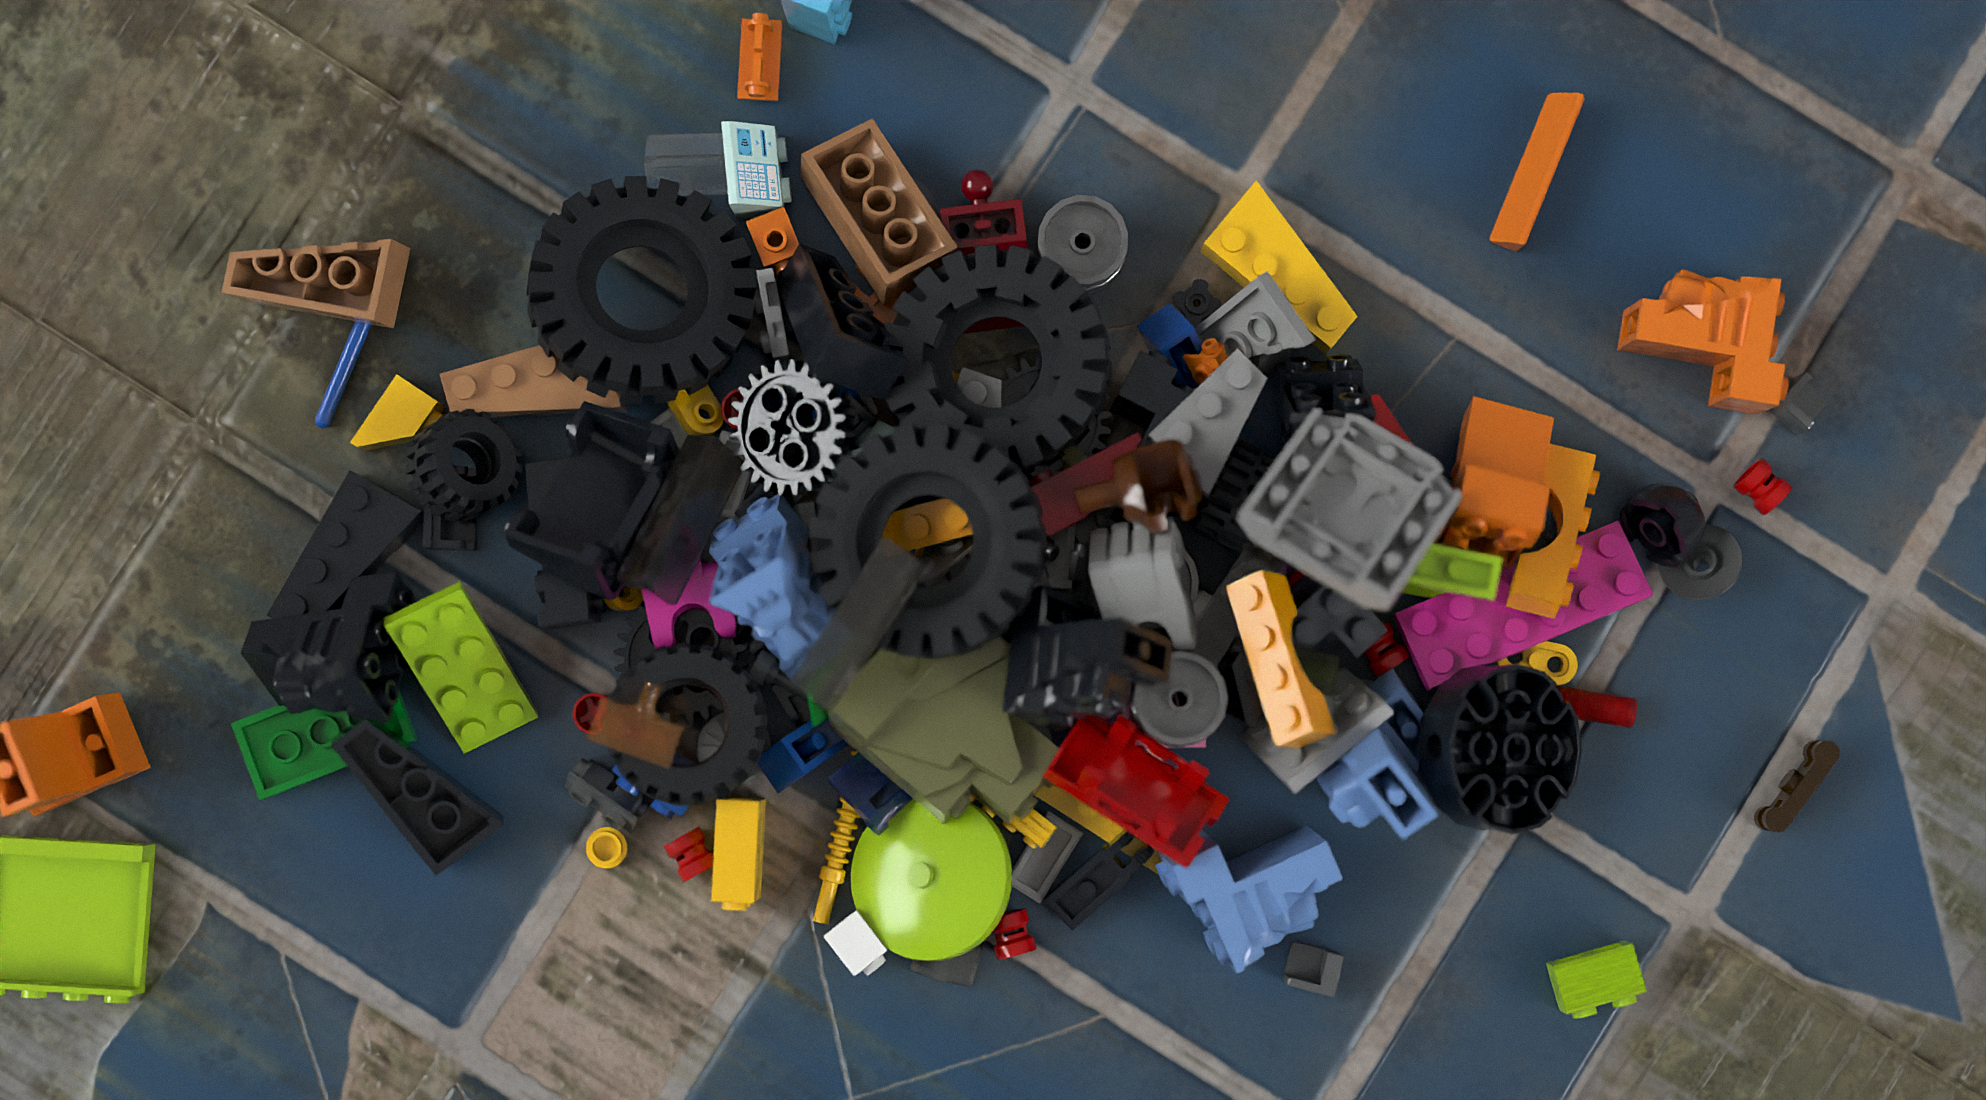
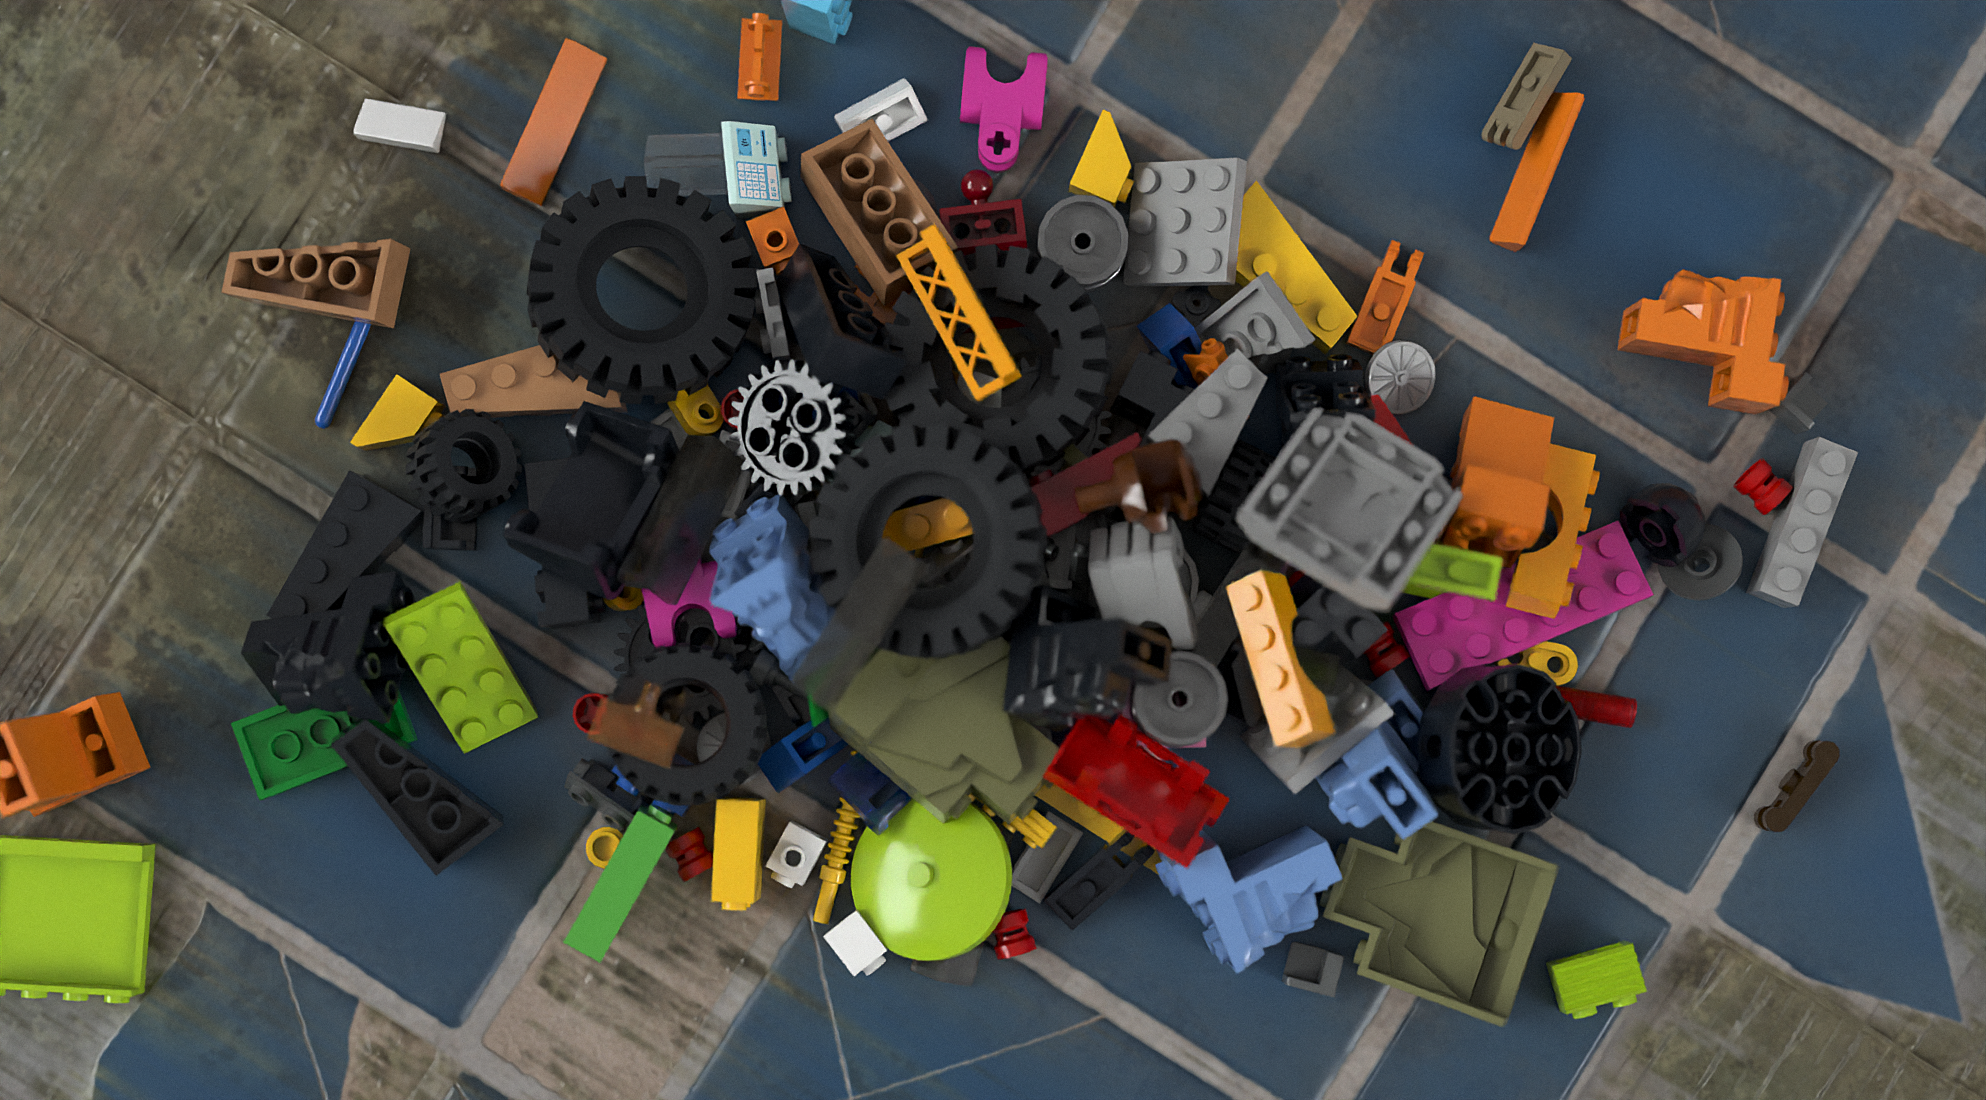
none -> white slope [353,99,446,153]
none -> orange slope [500,38,608,207]
none -> bright green brick [563,804,678,963]
none -> white brick [766,820,828,888]
none -> white slope [834,79,928,141]
none -> light orange fence [896,224,1022,402]
none -> dark pink piece [960,46,1048,173]
none -> yellow slope [1069,110,1134,208]
none -> light grey plate [1123,158,1247,287]
none -> olive panel [1320,821,1560,1027]
none -> orange hinge [1345,240,1424,355]
none -> light grey wheel [1365,340,1436,414]
none -> dark tan hinge [1481,43,1572,150]
none -> light grey brick [1746,437,1858,608]

